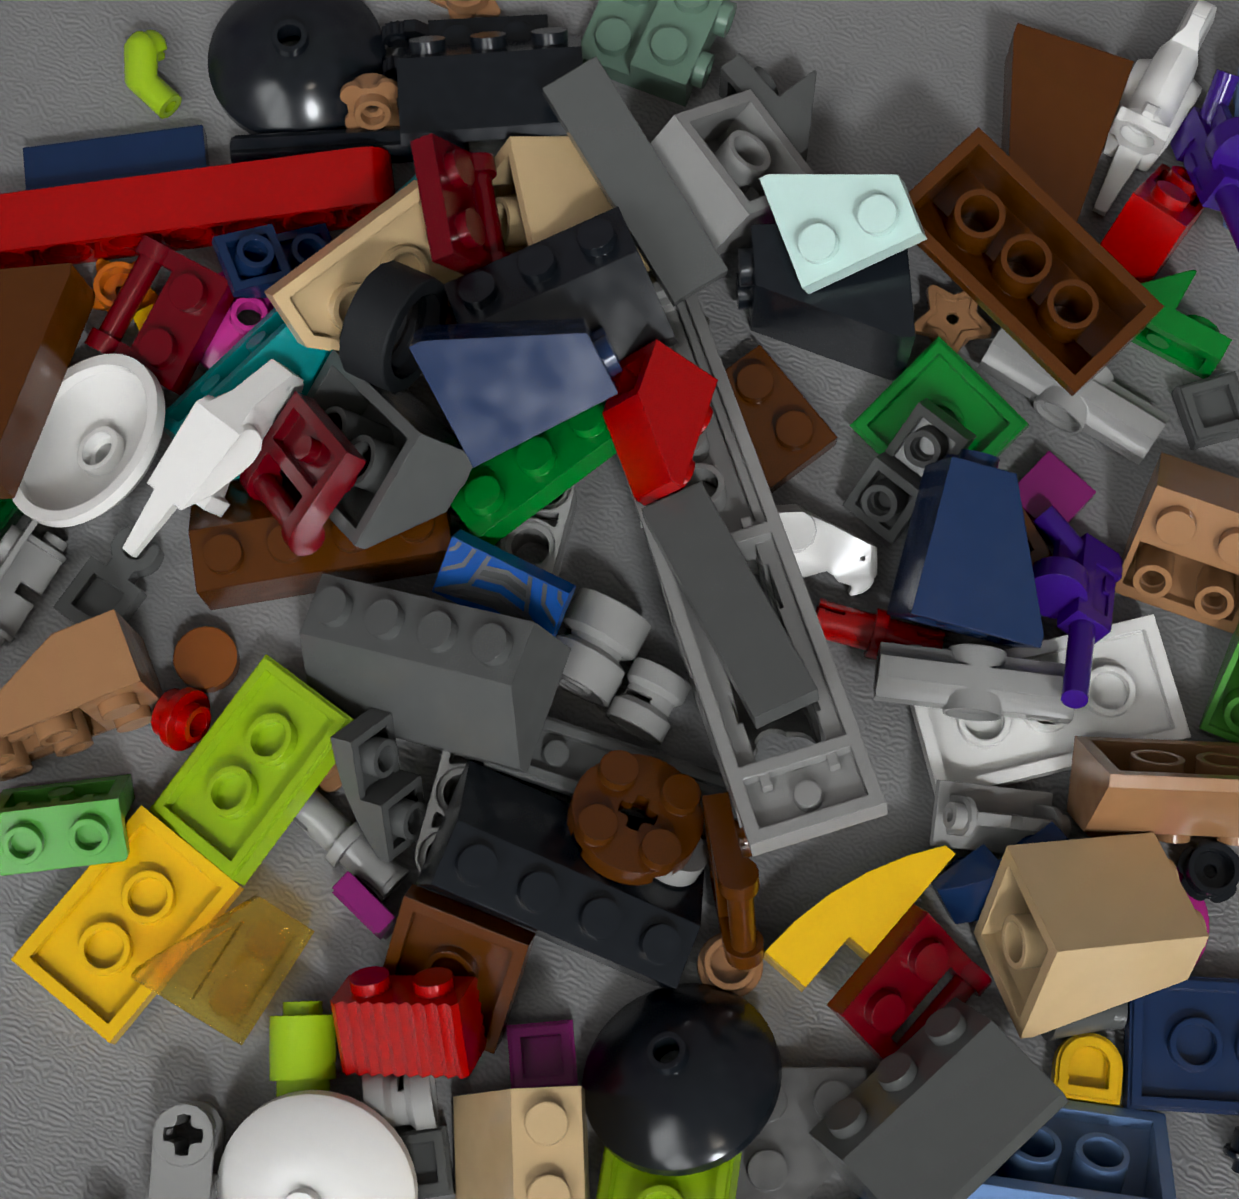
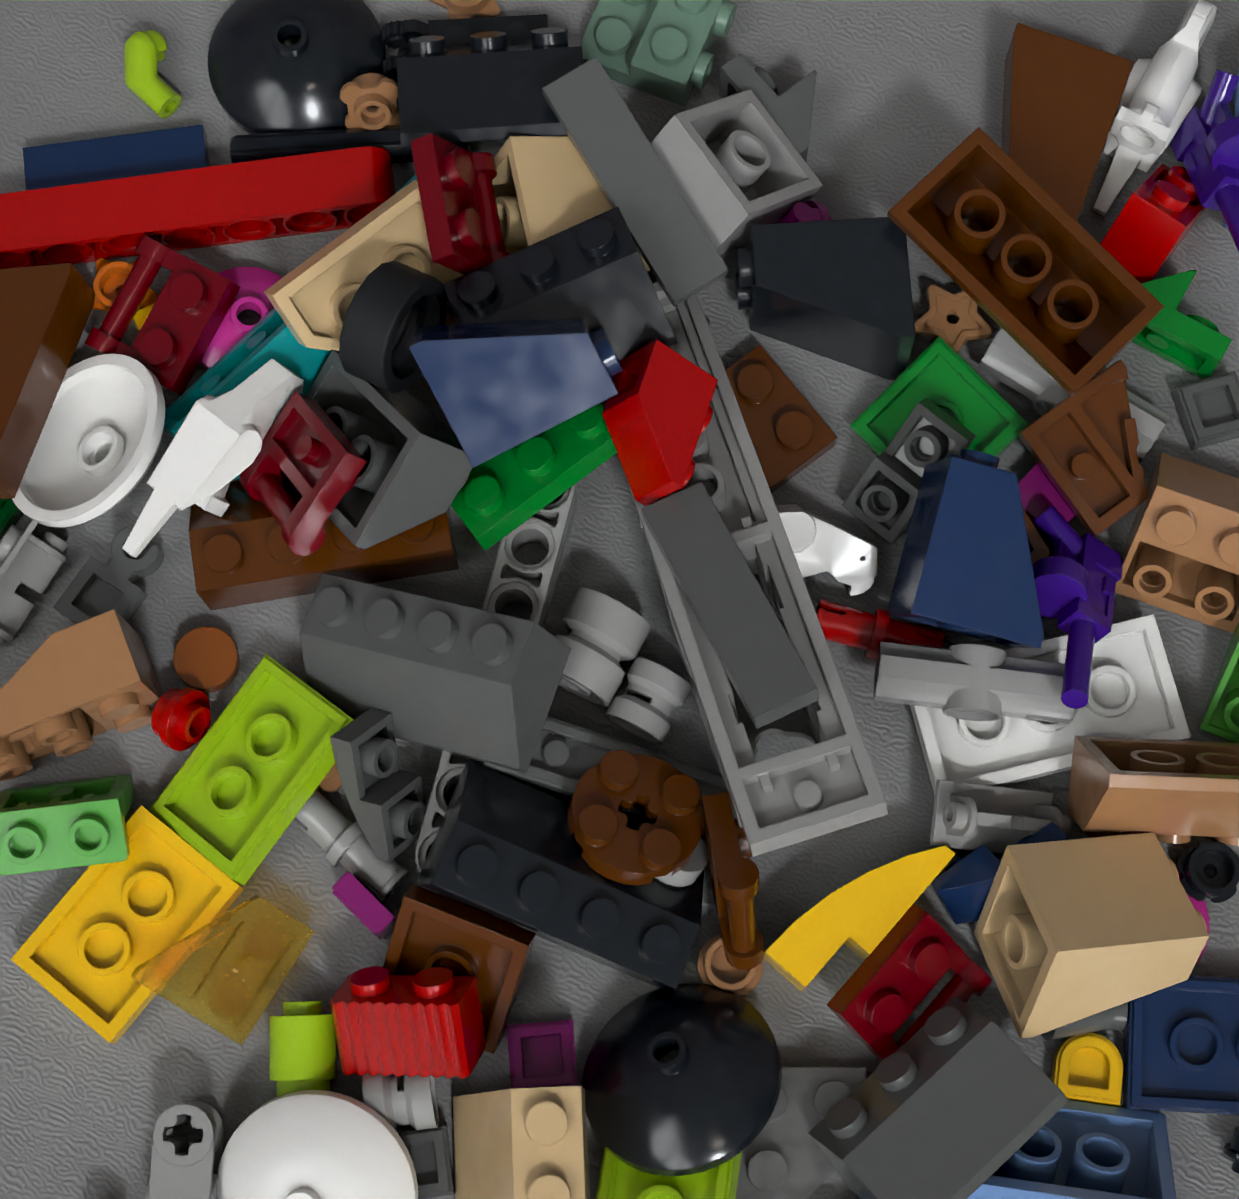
dark blue slope [212,223,333,298] -> none
blue tile [432,529,576,637] -> none
light aqua wing [759,174,927,294] -> none
none -> reddish brown wing [1017,359,1148,536]

